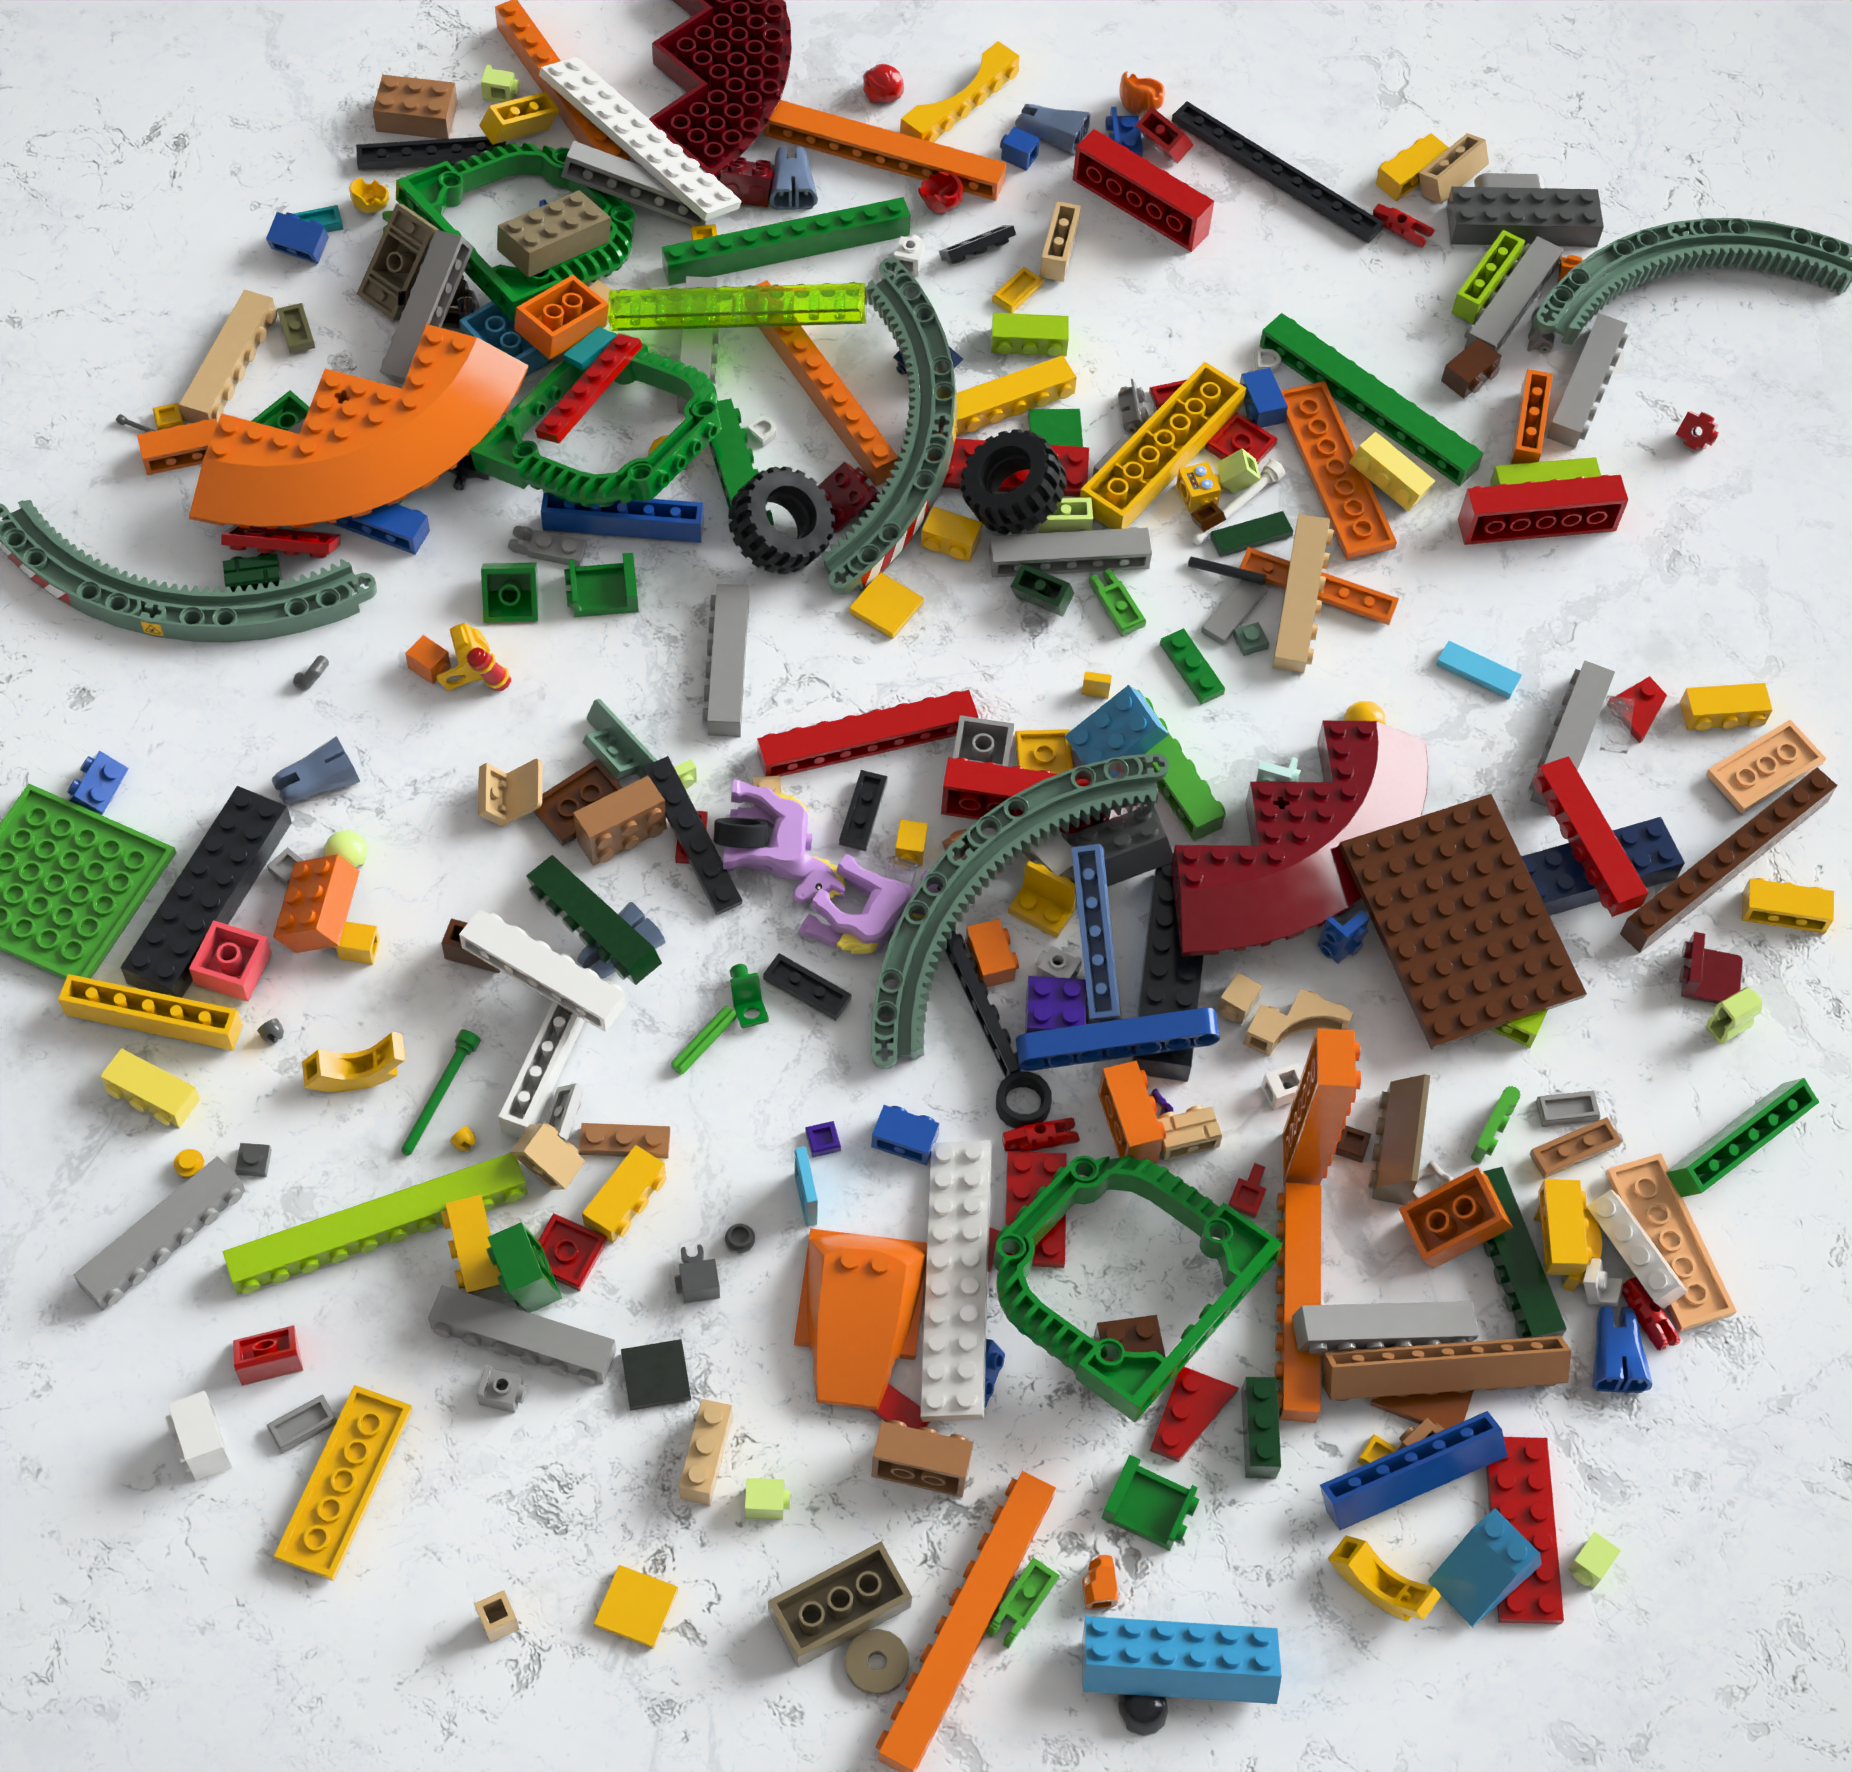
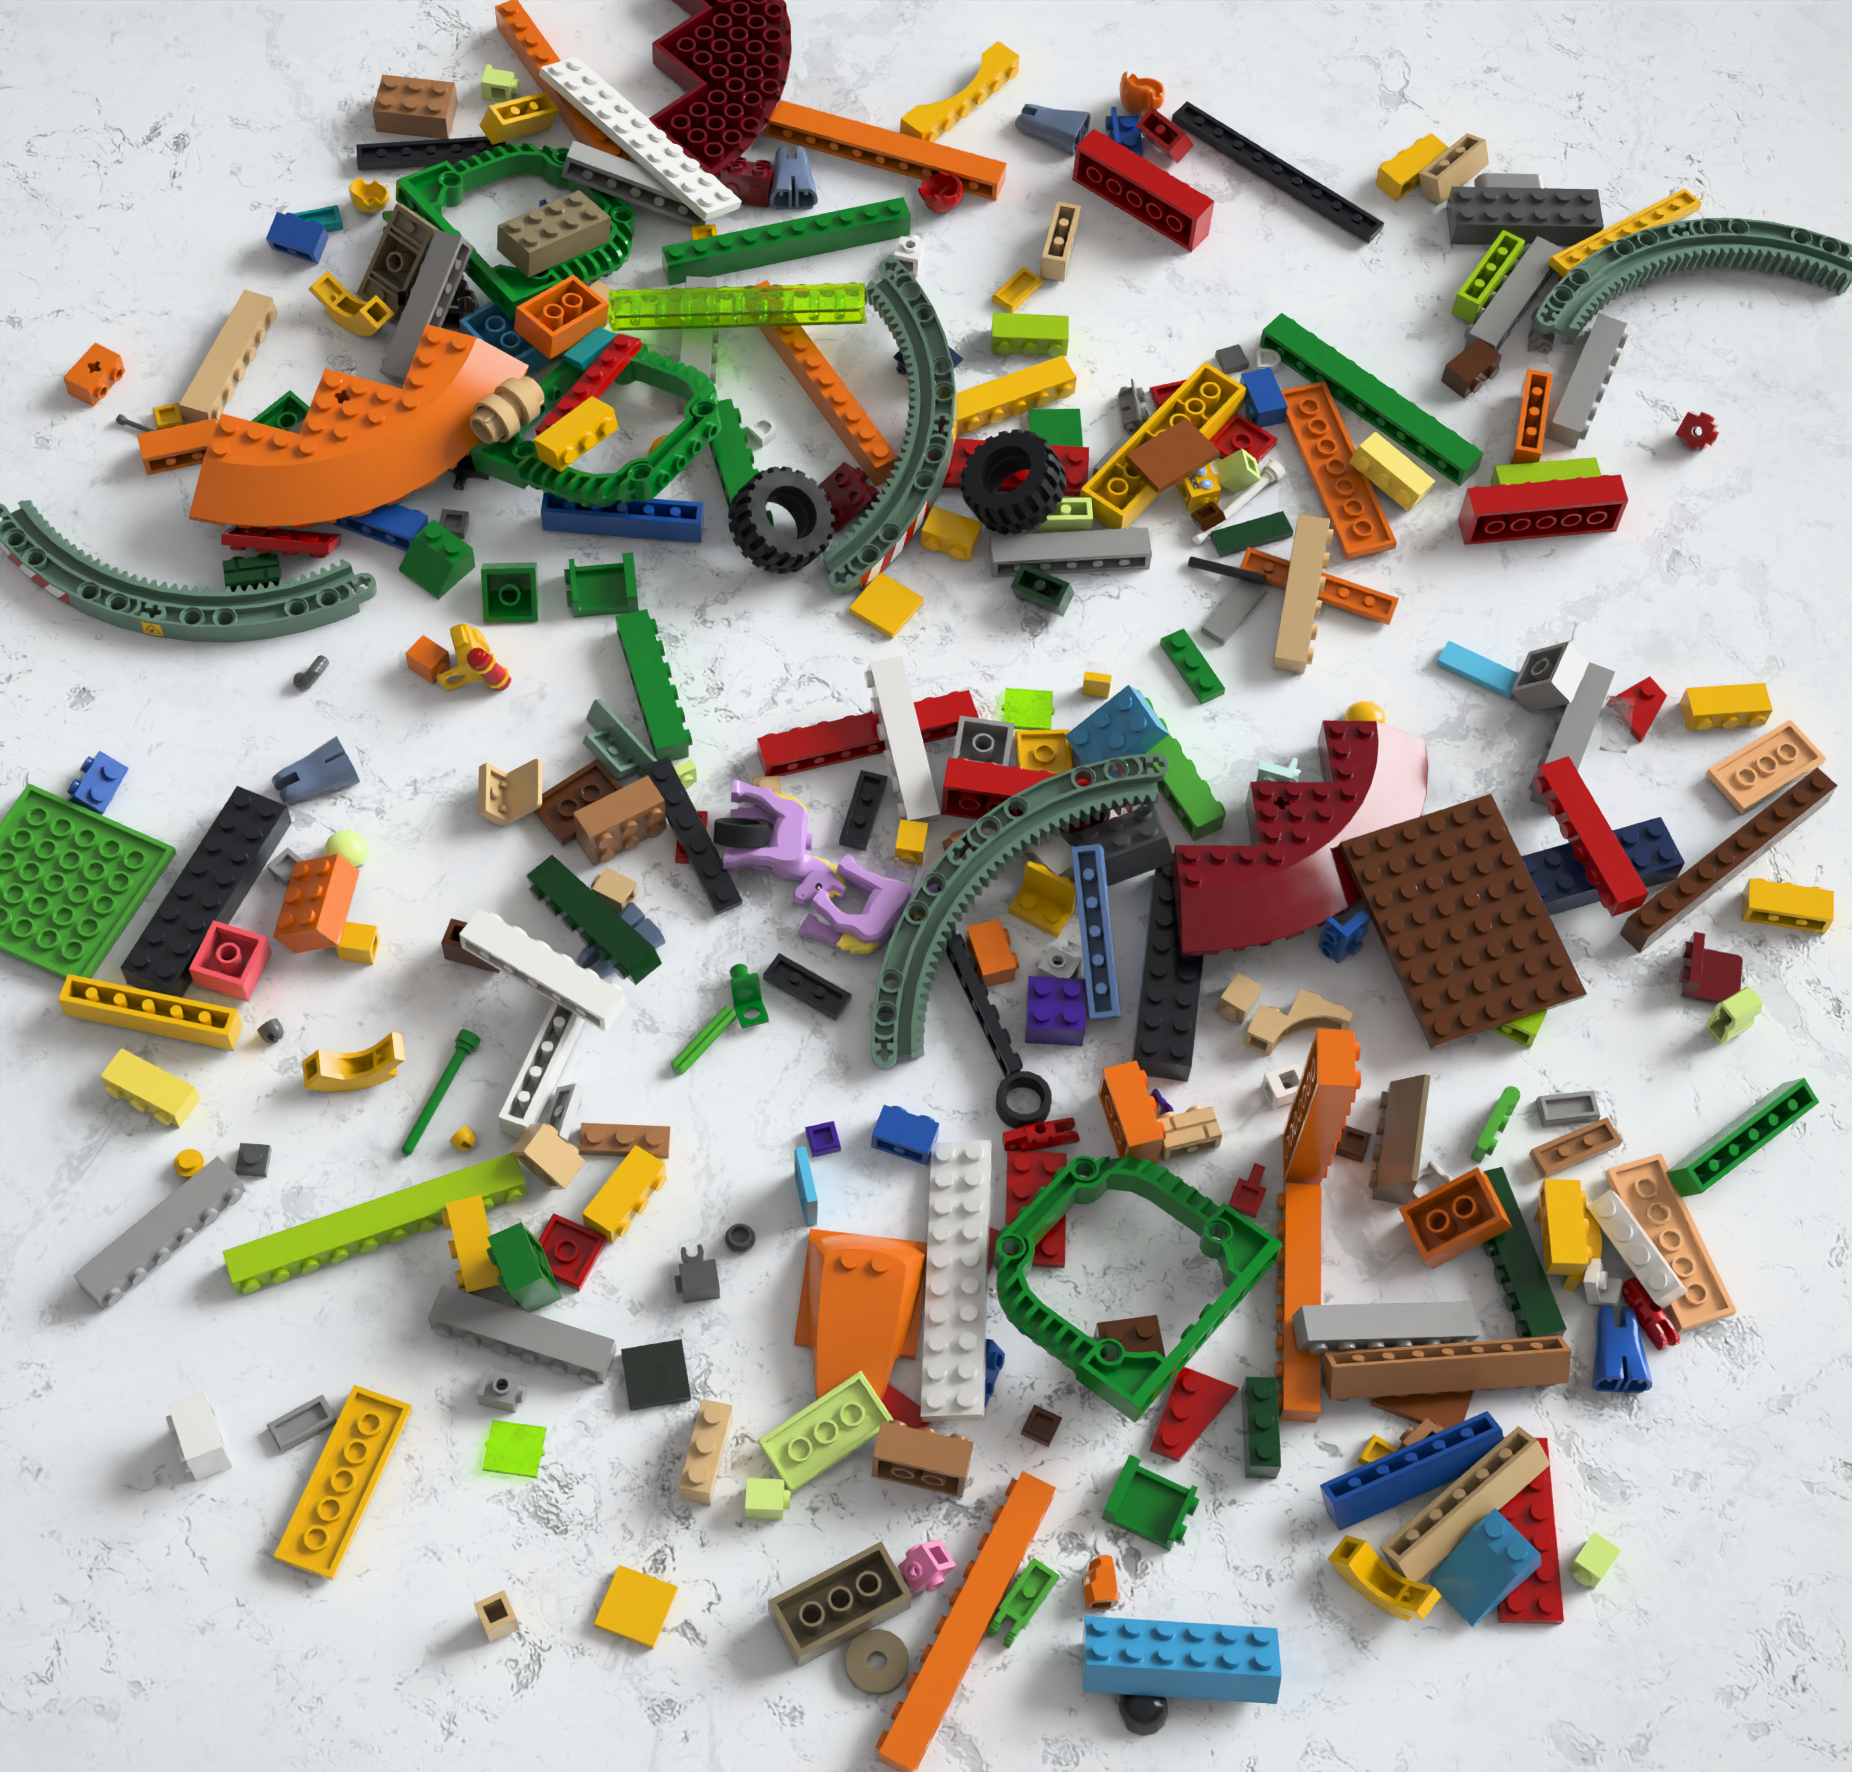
red slope [233,1325,303,1386] -> none
olive plate [277,303,315,354] -> none
light grey hinge [508,525,587,567] -> none
light grey brick [702,584,749,737] -> none
red hair [863,64,904,103] -> none
black plate [939,225,1016,264] -> none
blue brick [1000,127,1040,171] -> none
blue beam [1016,1008,1220,1071] -> none
bright green hinge [1089,569,1146,636] -> none
sand green plate [1233,622,1269,656] -> none
red hinge [1373,203,1435,248] -> none
none -> orange brick [63,343,125,407]
none -> yellow arch [308,271,395,336]
none -> green slope [399,519,475,600]
none -> dark grey plate [439,509,469,539]
none -> tan piece [470,376,544,444]
none -> clear neon green piece [483,1420,547,1478]
none -> yellow brick [534,396,618,472]
none -> tan brick [591,867,637,914]
none -> green brick [615,609,693,761]
none -> yellowish green tile [757,1371,893,1494]
none -> white brick [864,656,941,823]
none -> bright pink brick [898,1540,956,1593]
none -> clear neon green piece [1001,688,1055,730]
none -> reddish brown tile [1021,1404,1062,1448]
none -> dark orange tile [1125,418,1220,494]
none -> dark grey tile [1215,344,1249,375]
none -> tan brick [1380,1426,1550,1582]
none -> light grey brick [1511,641,1589,713]
none -> yellow tile [1548,188,1701,277]

